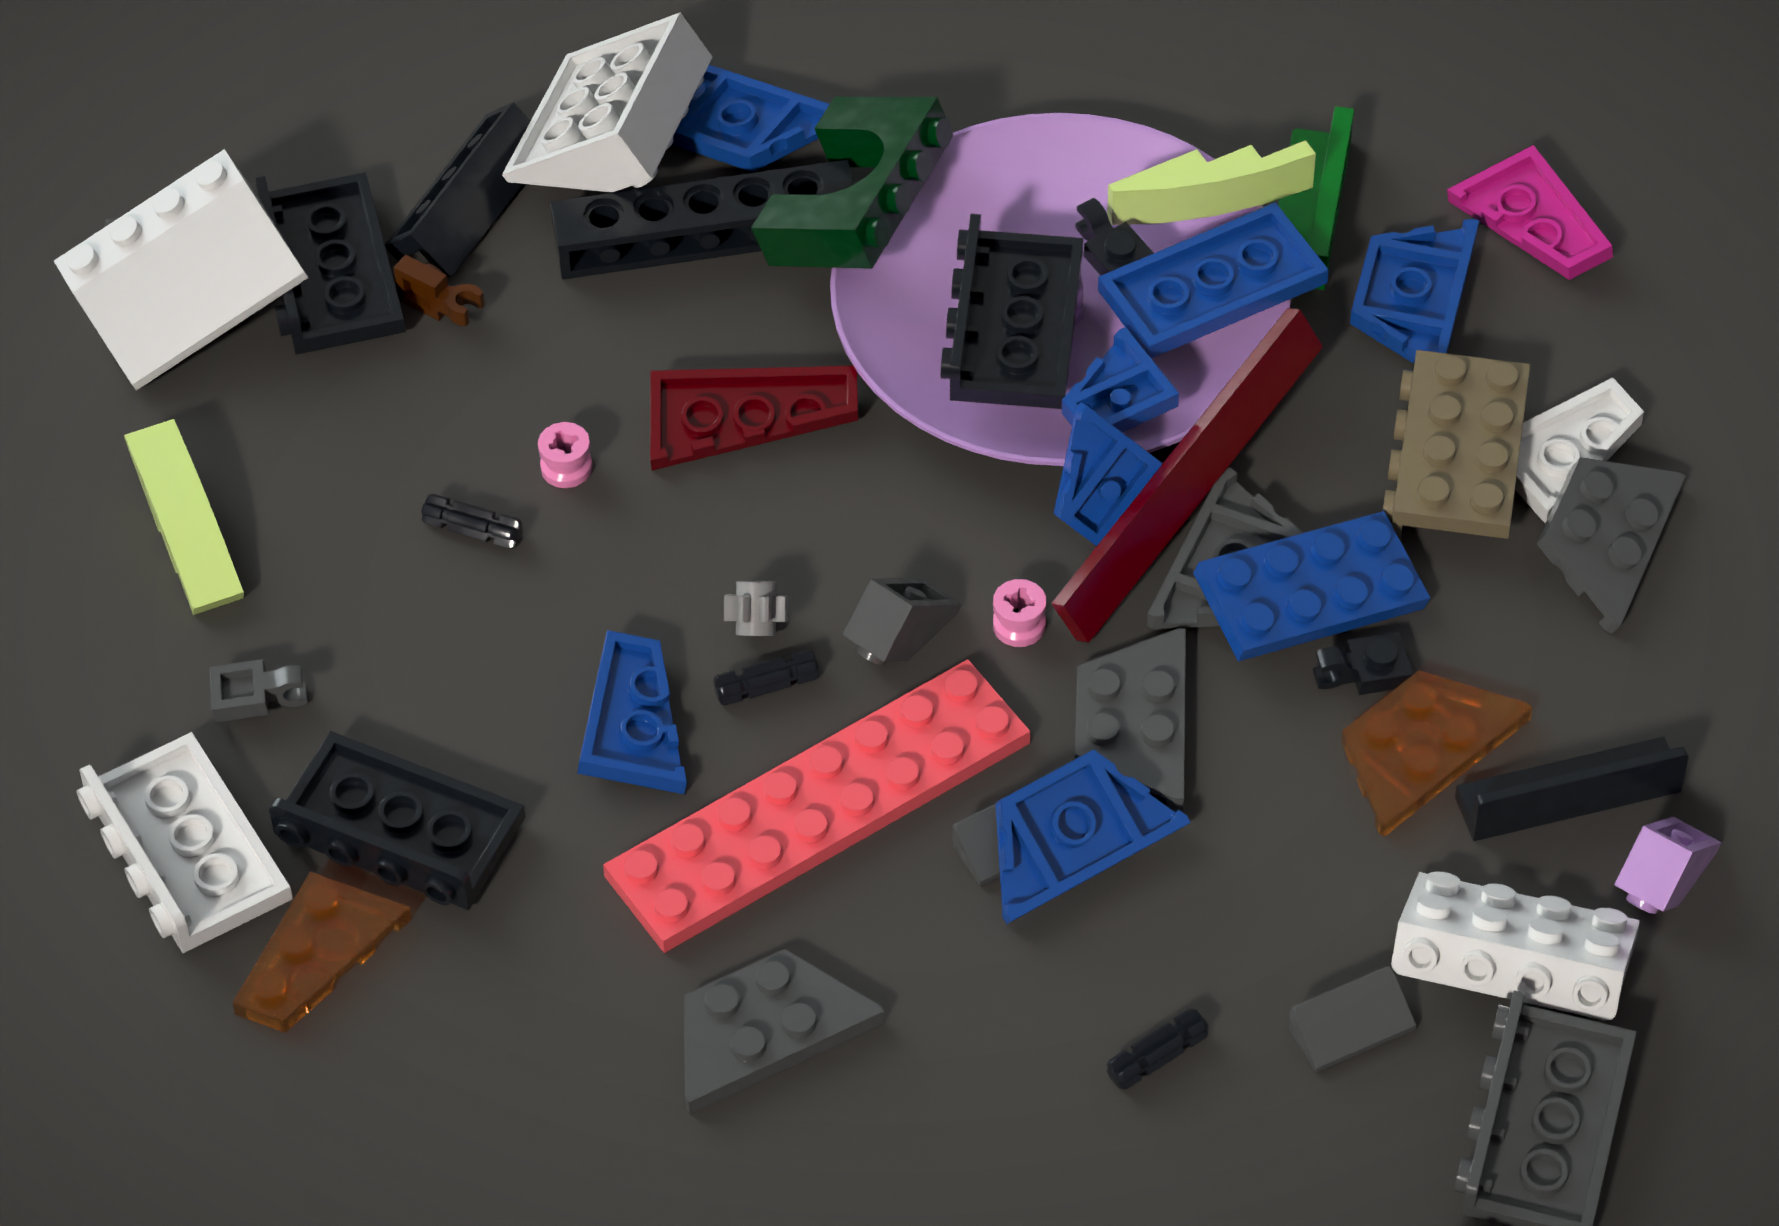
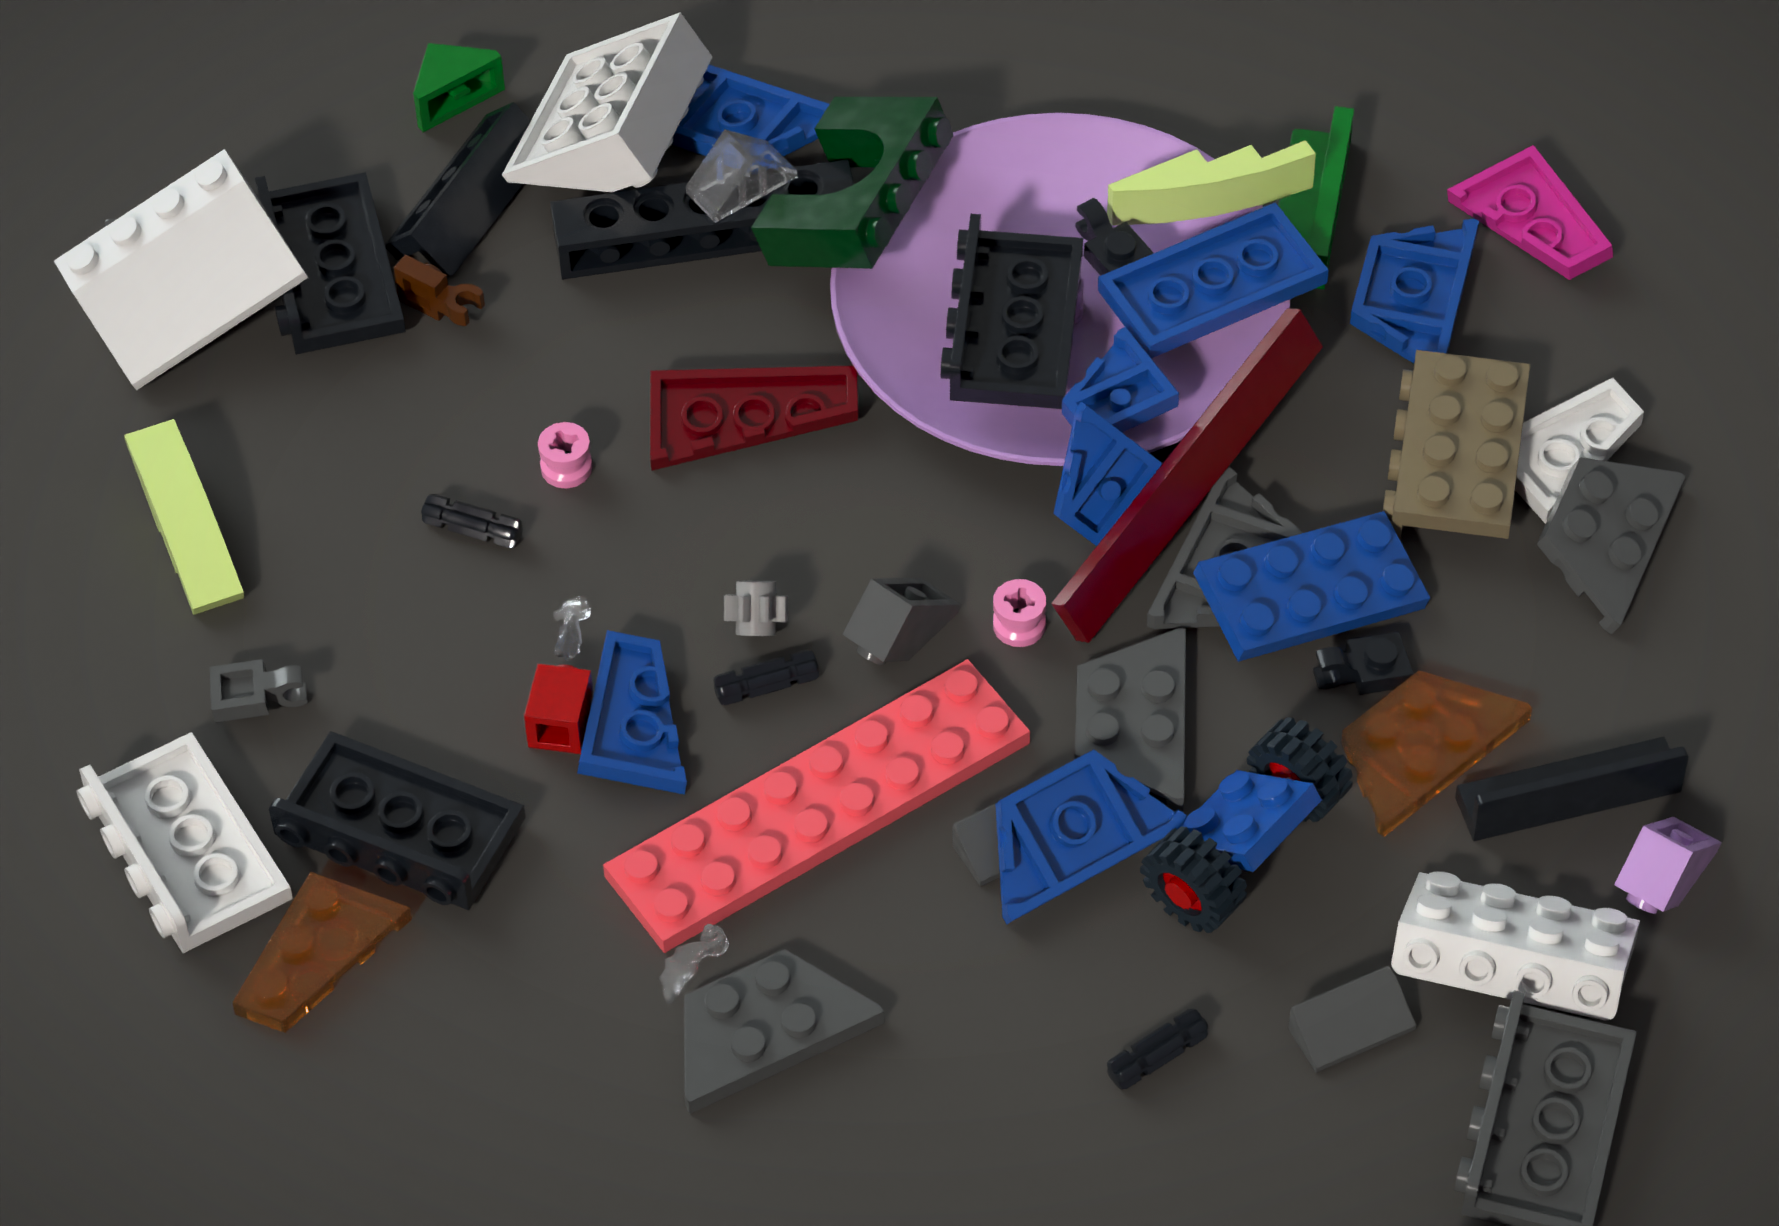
none -> green slope [413,43,505,132]
none -> red brick [524,664,593,754]
none -> clear piece [553,595,590,661]
none -> clear piece [659,924,729,1004]
none -> clear slope [686,129,797,223]
none -> plate [1140,717,1353,933]

